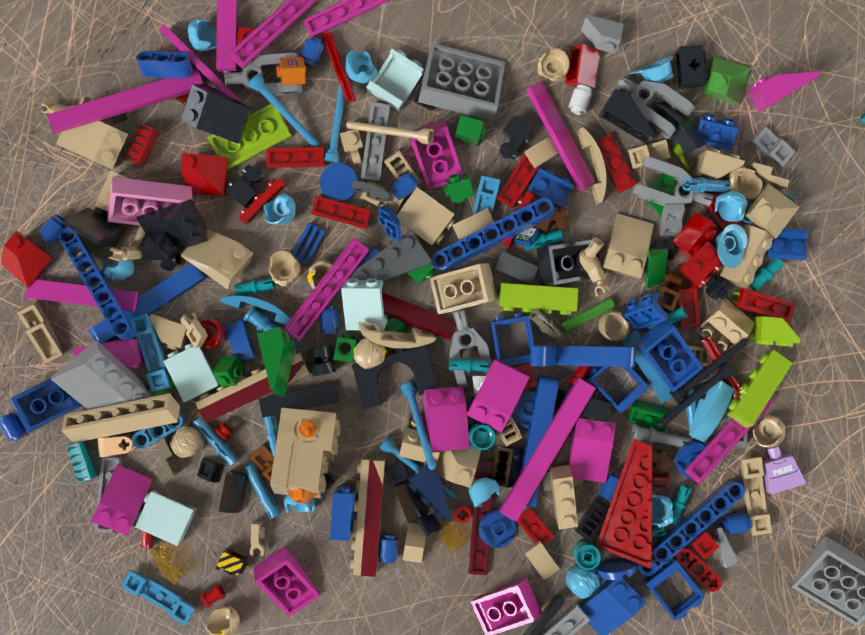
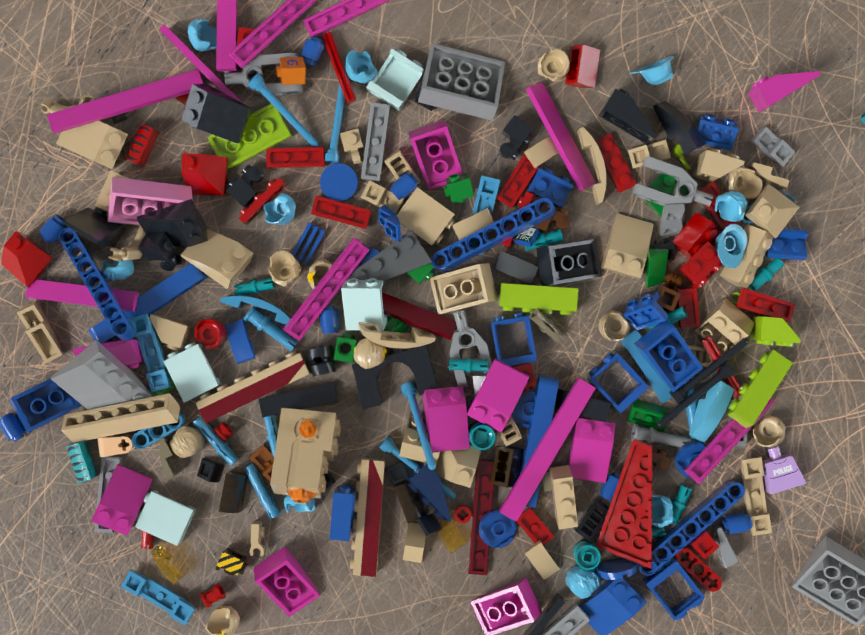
blue beam [136,51,194,79] -> none
tan plate [180,313,208,348] -> none
green brick [212,356,246,387] -> none
green slope [257,326,295,397] -> none
tan piece [346,121,434,145] -> none
dark grey slope [352,181,394,202] -> none
blue brick [379,534,399,563] -> none
green brick [455,115,486,146] -> none
medium azure hair [469,478,500,507] -> none
blue beam [530,345,635,367] -> none
bright green axle [562,298,615,332] -> none
white brick [568,85,592,115] -> none
red pin [569,366,591,385] -> none
tan arm [579,237,609,297] -> none
light grey slope [581,14,624,54] -> none
light grey piece [618,75,694,139] -> none
clear red bush [652,472,670,490] -> none
black brick [675,45,708,89] -> none
dark azure pin [682,177,731,193] -> none
bright green slope [702,57,750,105] -> none
black gear [705,277,730,301] -> none

